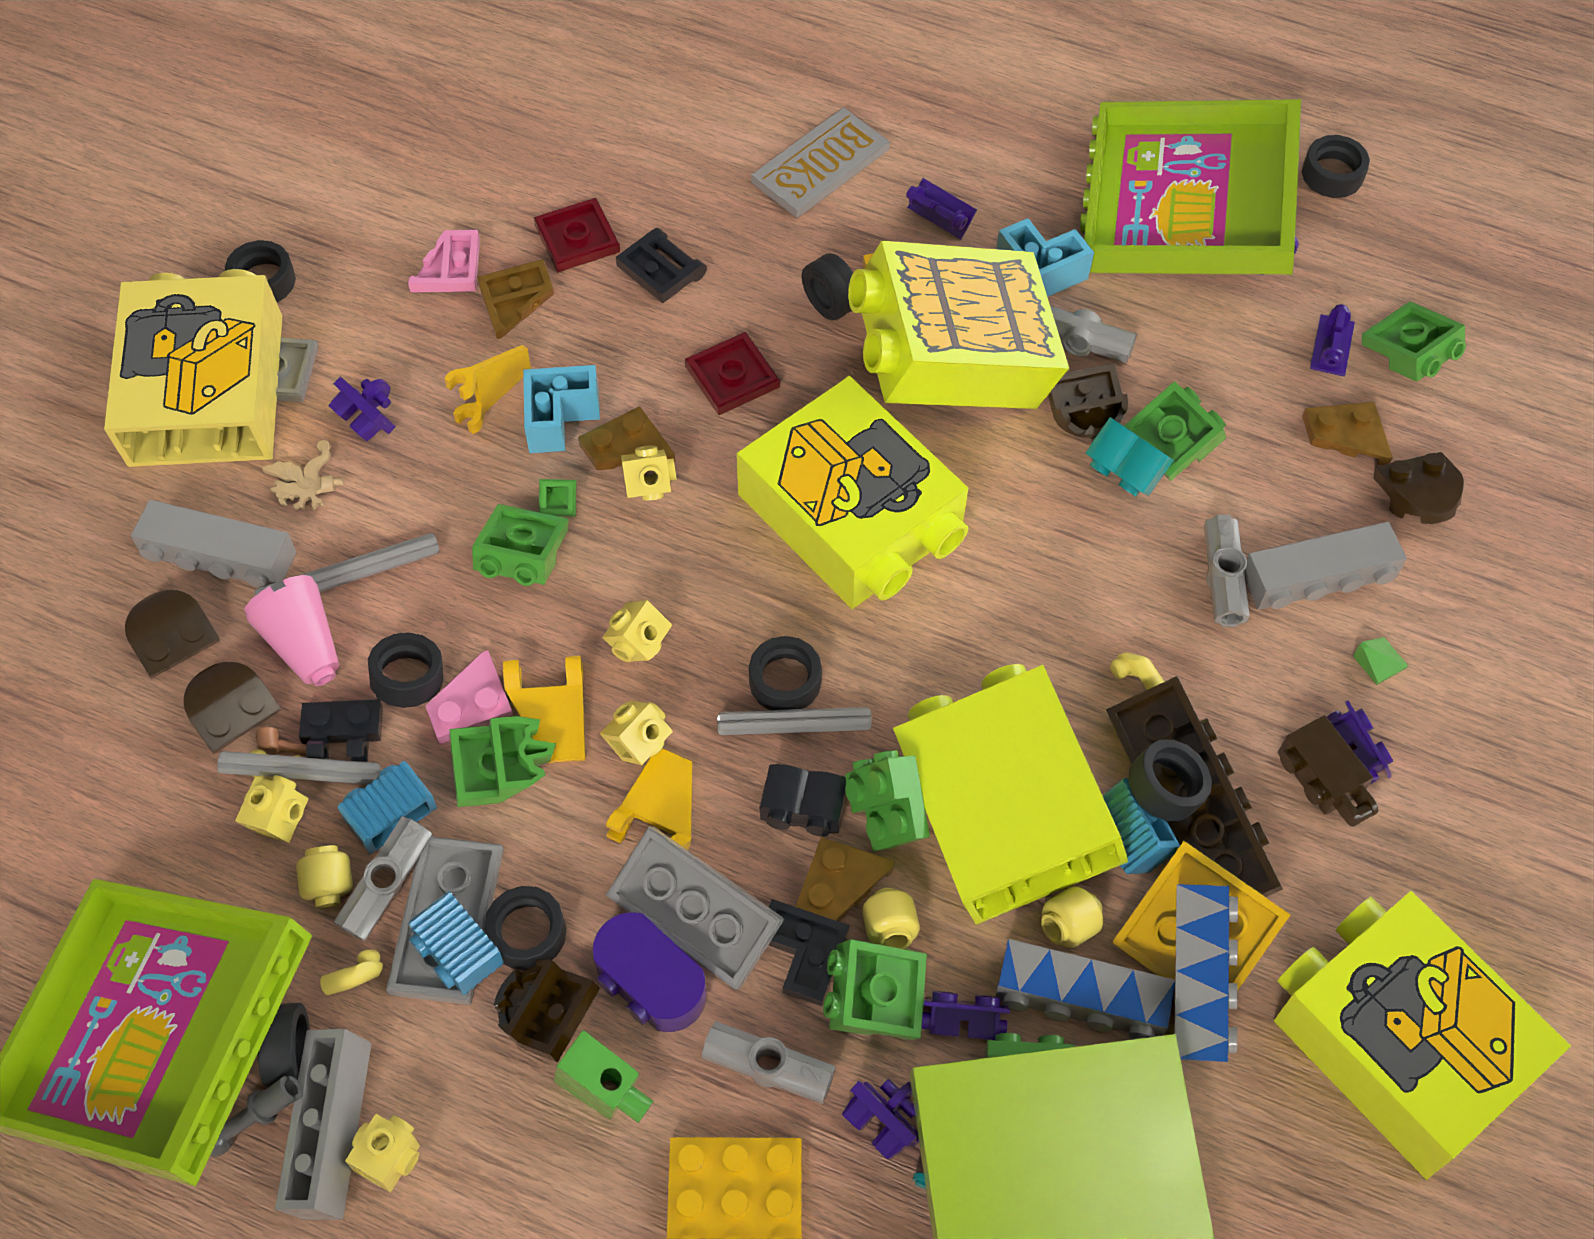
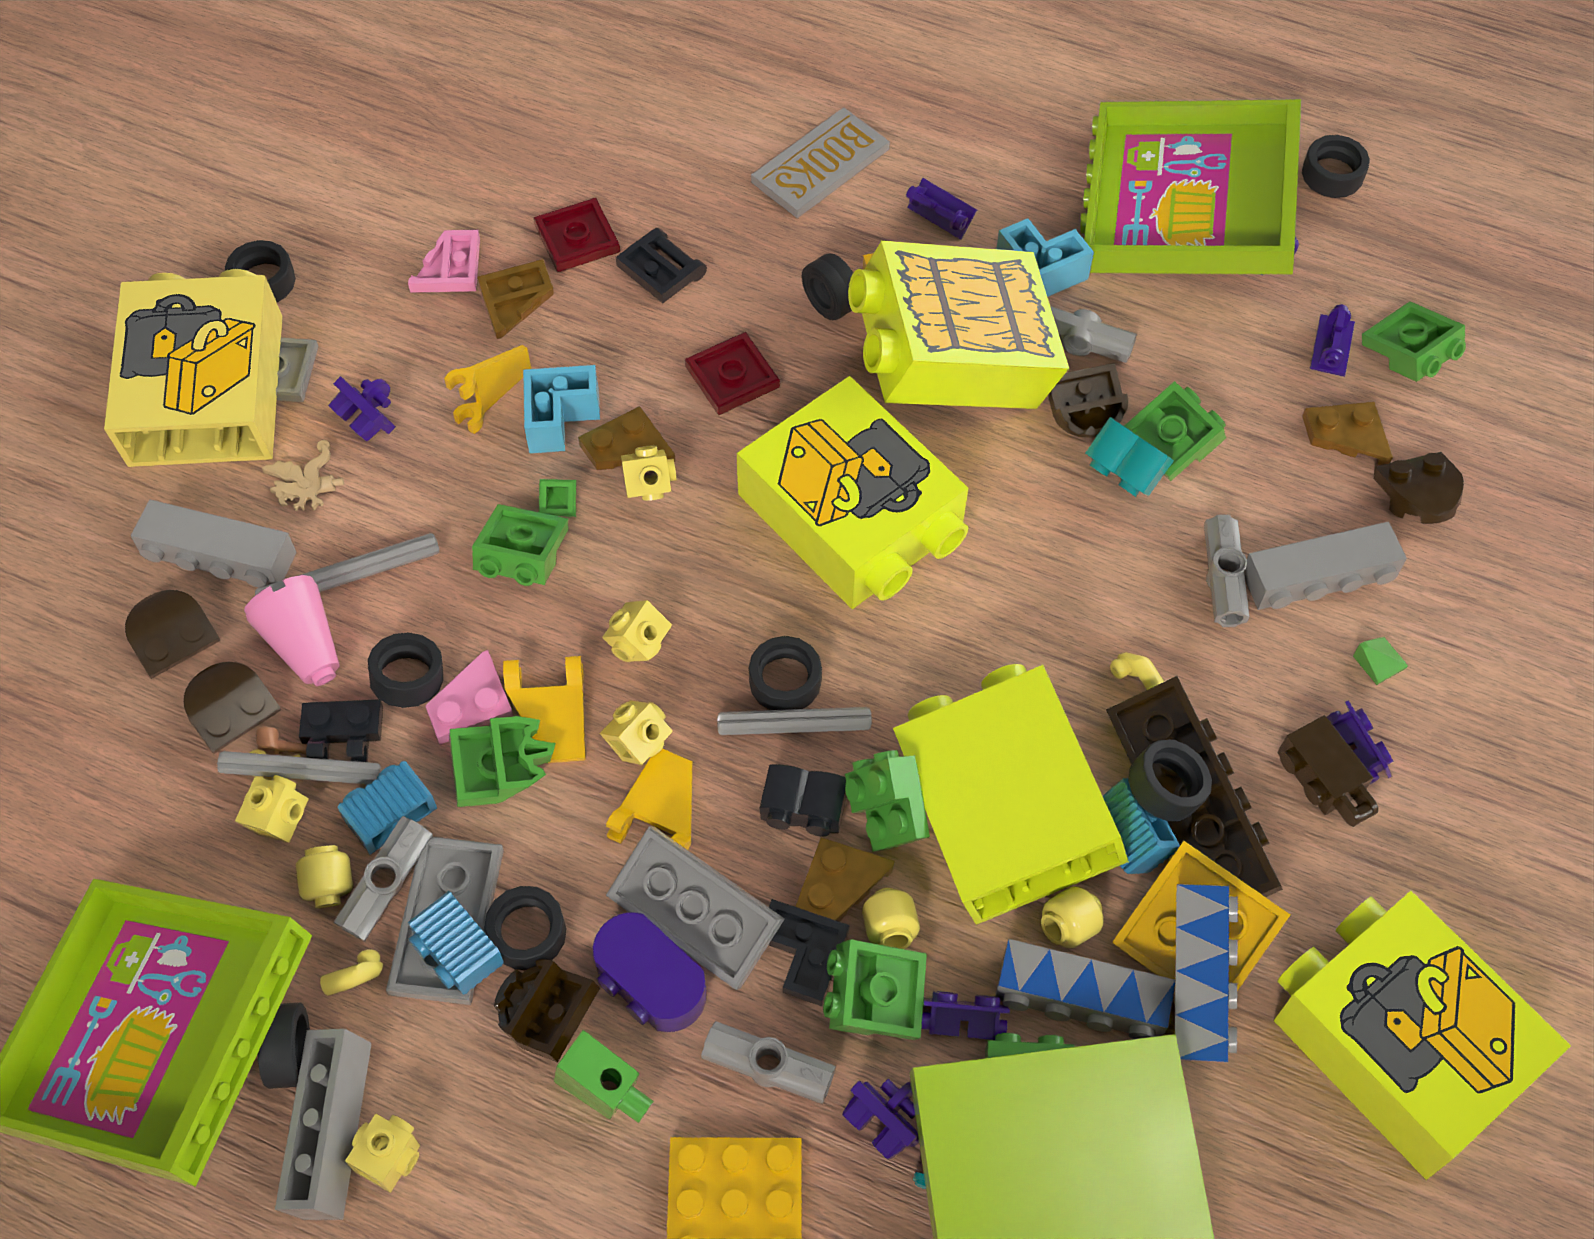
dark grey pin [210,1076,302,1157] -> none

